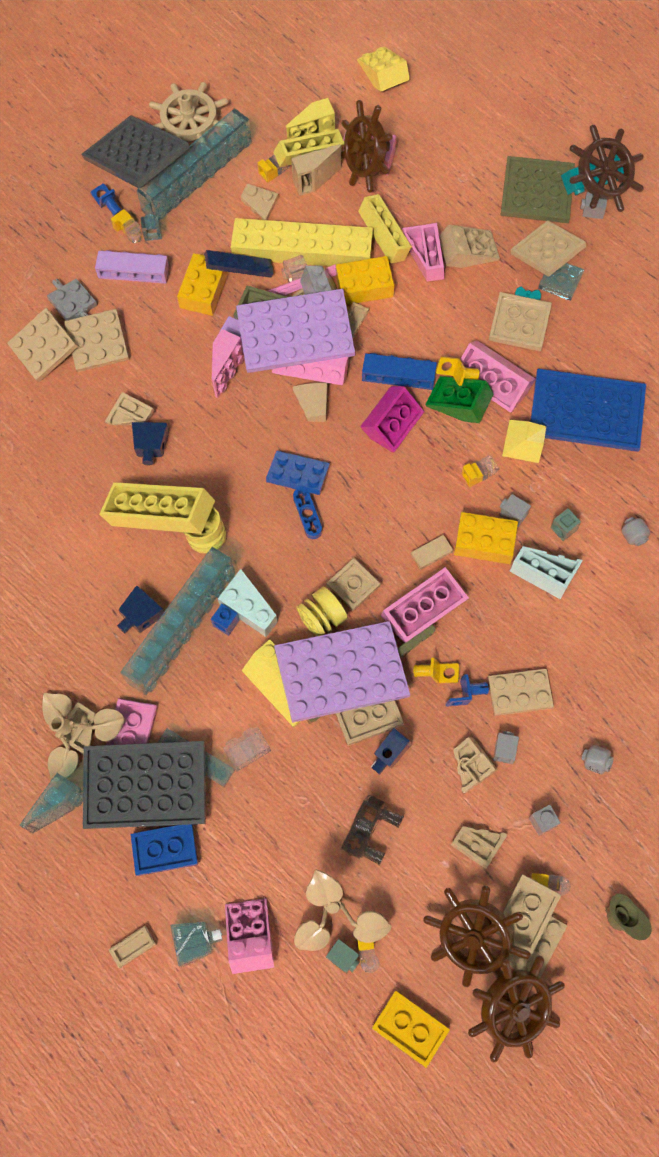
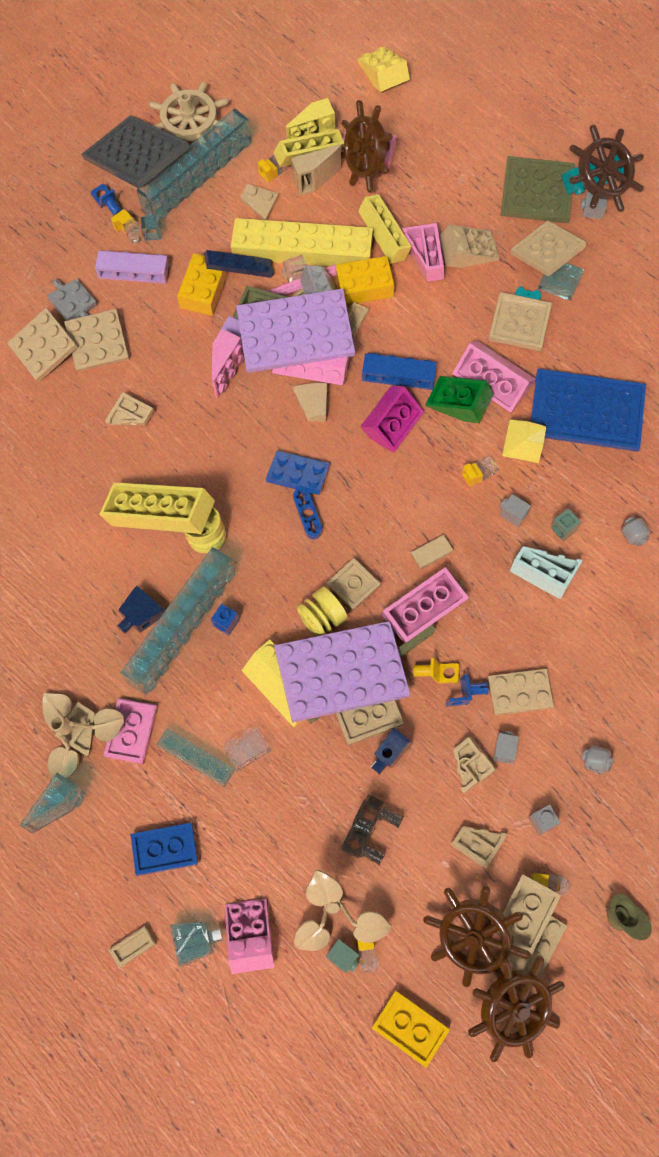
dark grey plate [83,741,206,829] -> none
dark blue torso [132,422,169,465] -> none
light aqua wedge [218,569,277,637] -> none
yellow bracket [436,356,480,386] -> none
yellow brick [454,512,518,564] -> none

